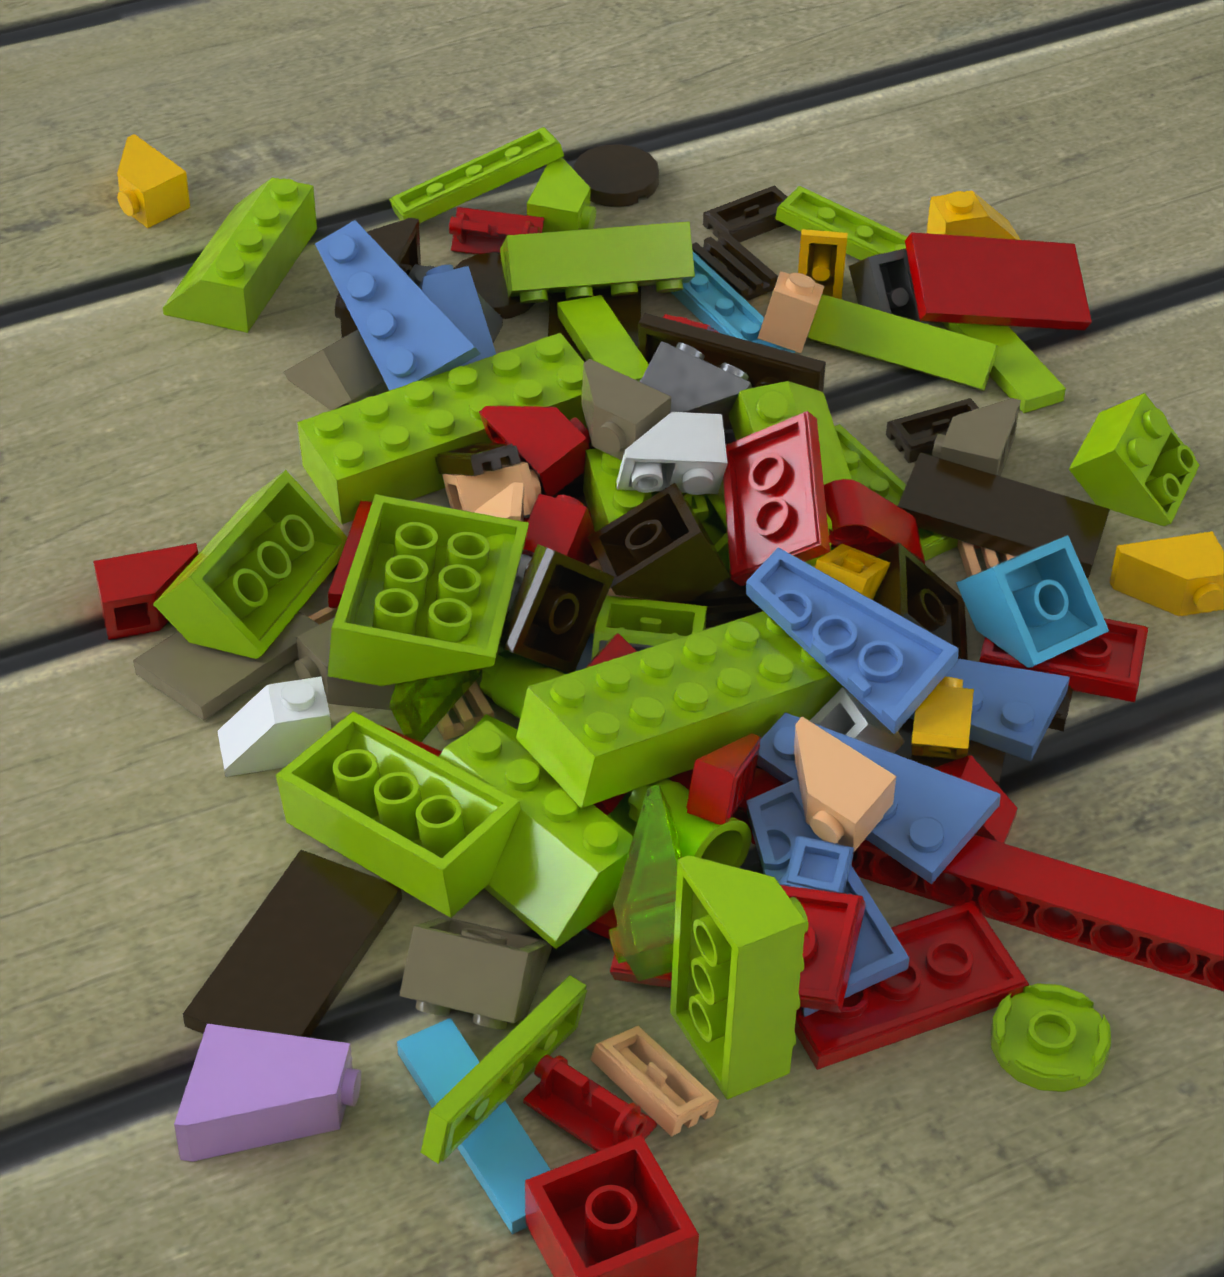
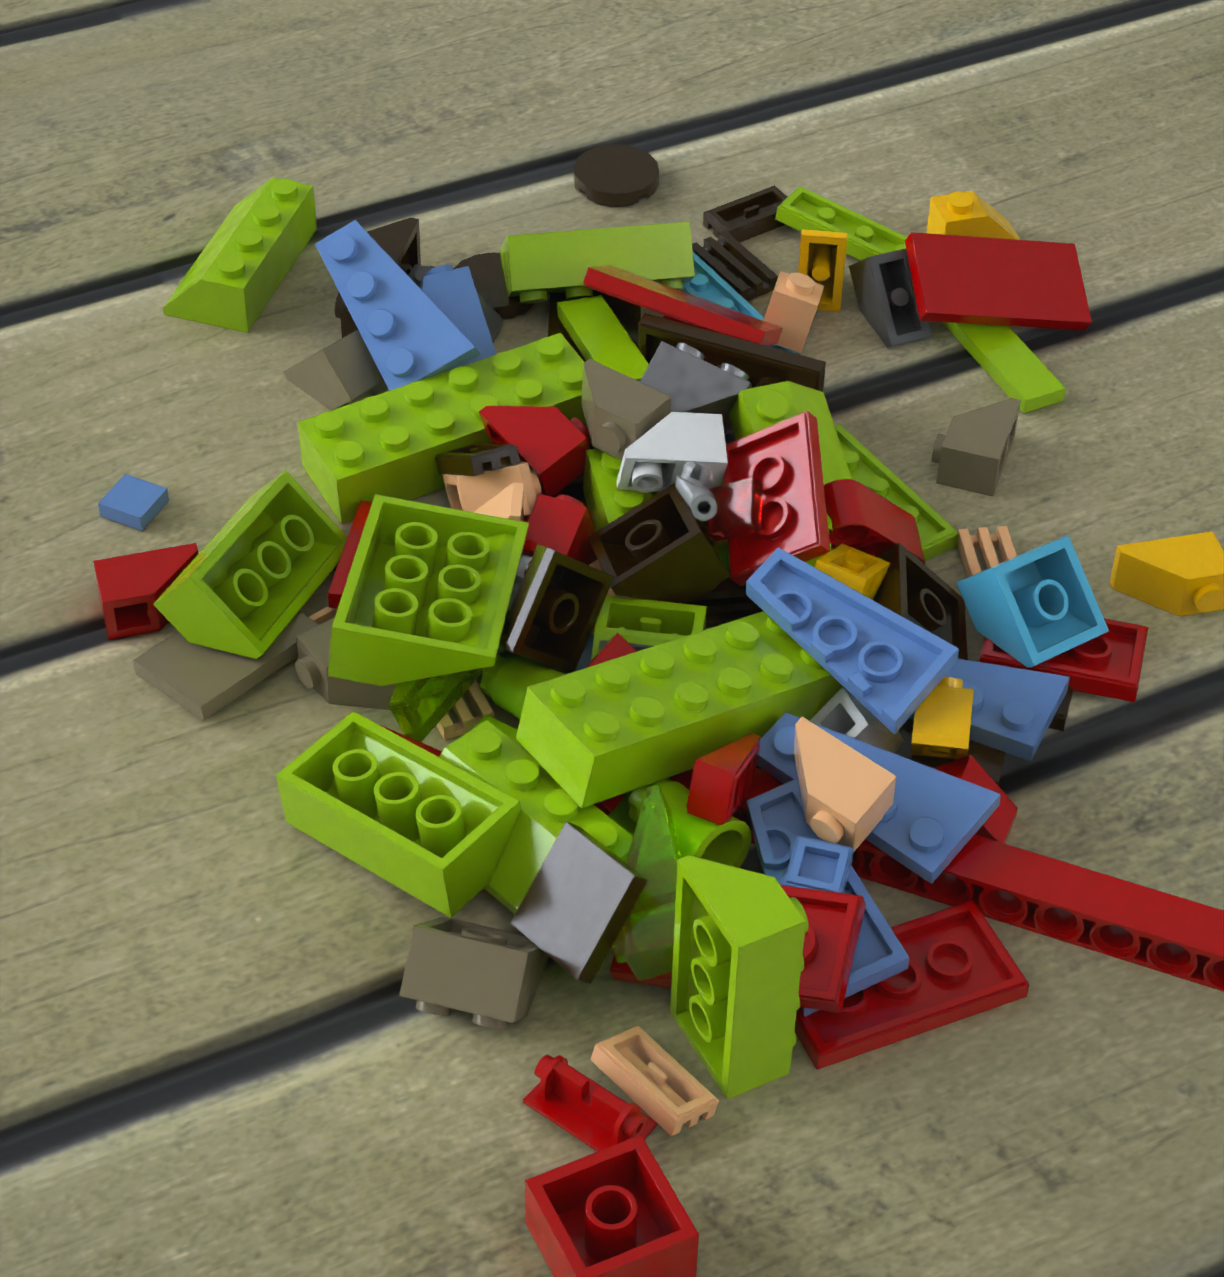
yellow slope [117,134,190,228] -> none
lavender slope [174,1024,361,1162] -> none
dark brown tile [183,849,402,1037] -> none
white slope [218,676,331,777] -> none
lime tile [389,127,564,224] -> none
medium azure tile [397,1018,550,1234] -> none
lime tile [420,975,587,1164] -> none
red hinge [449,207,545,254] -> none
lime slope [527,157,596,233] -> none
lime tile [807,294,999,391] -> none
dark brown tile [886,398,979,463] -> none
dark brown tile [898,453,1110,579] -> none
lime tile [990,983,1111,1092] -> none
lime slope [1069,393,1200,526] -> none
none -> medium blue tile [98,474,169,531]
none -> tile [511,822,648,984]
none -> red tile [583,266,783,346]
none -> light grey arm [675,461,717,521]
none -> clear red tile [706,477,763,542]

